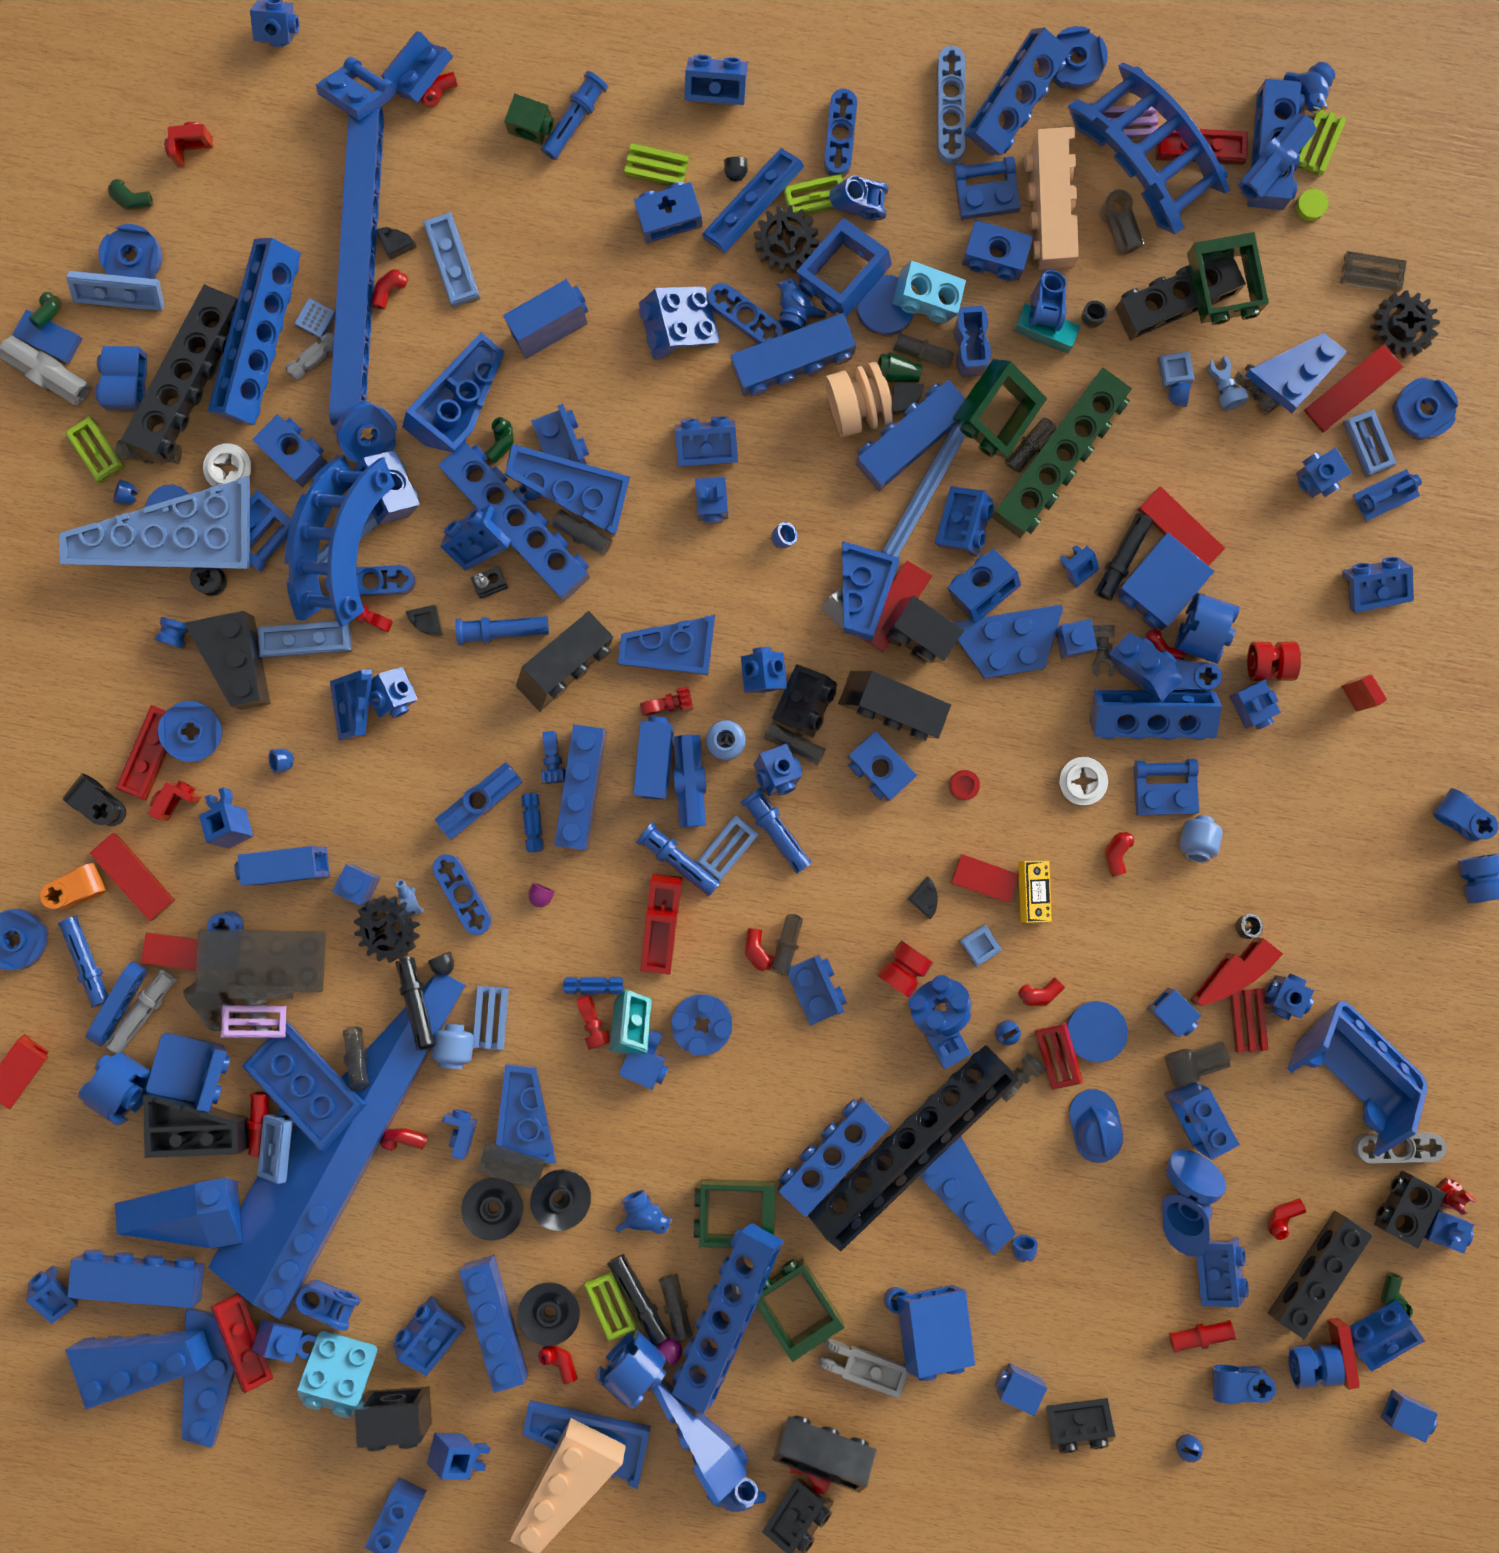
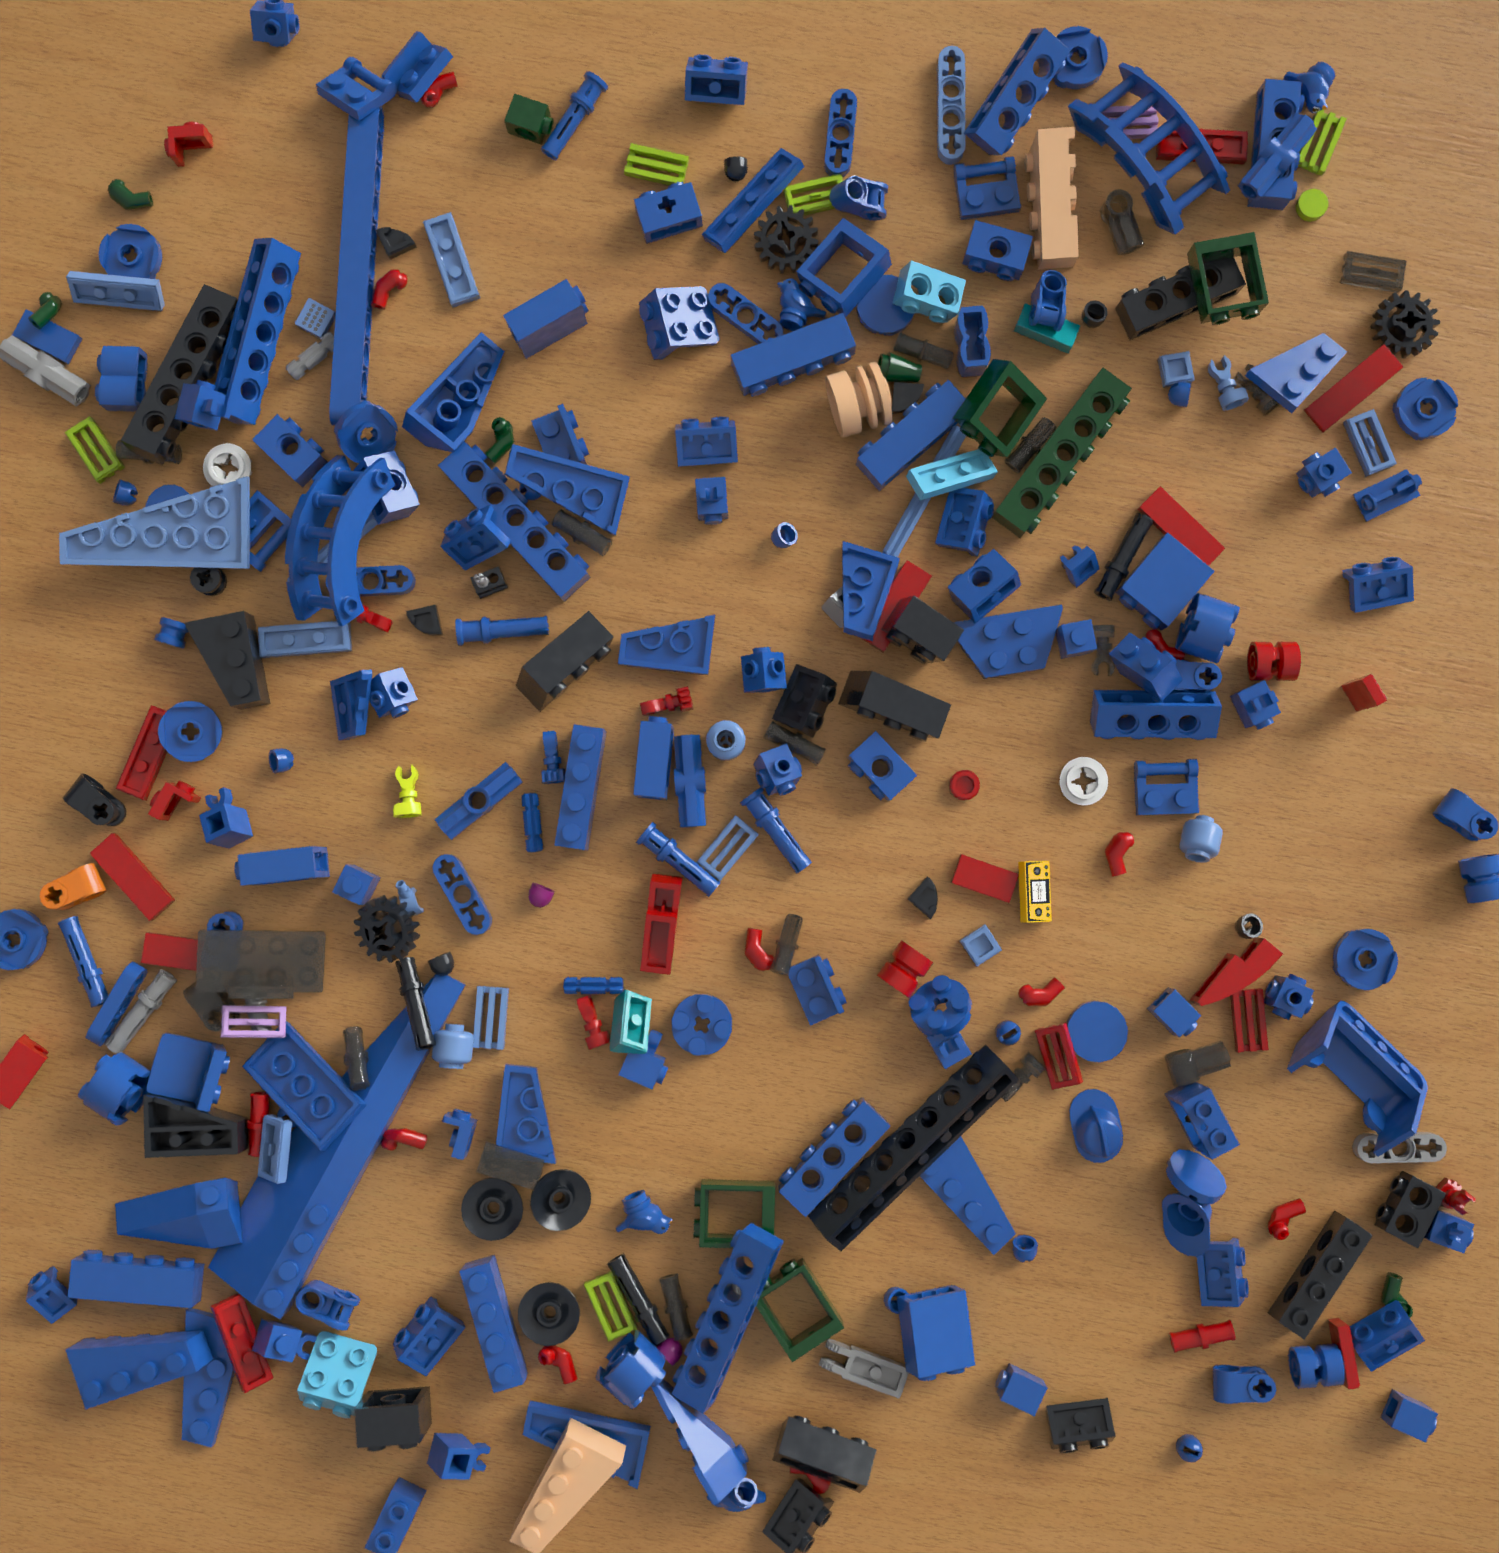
none -> blue brick [174,380,232,430]
none -> neon yellow piece [393,765,422,819]
none -> medium azure plate [906,449,998,501]
none -> blue plate [1333,929,1398,990]

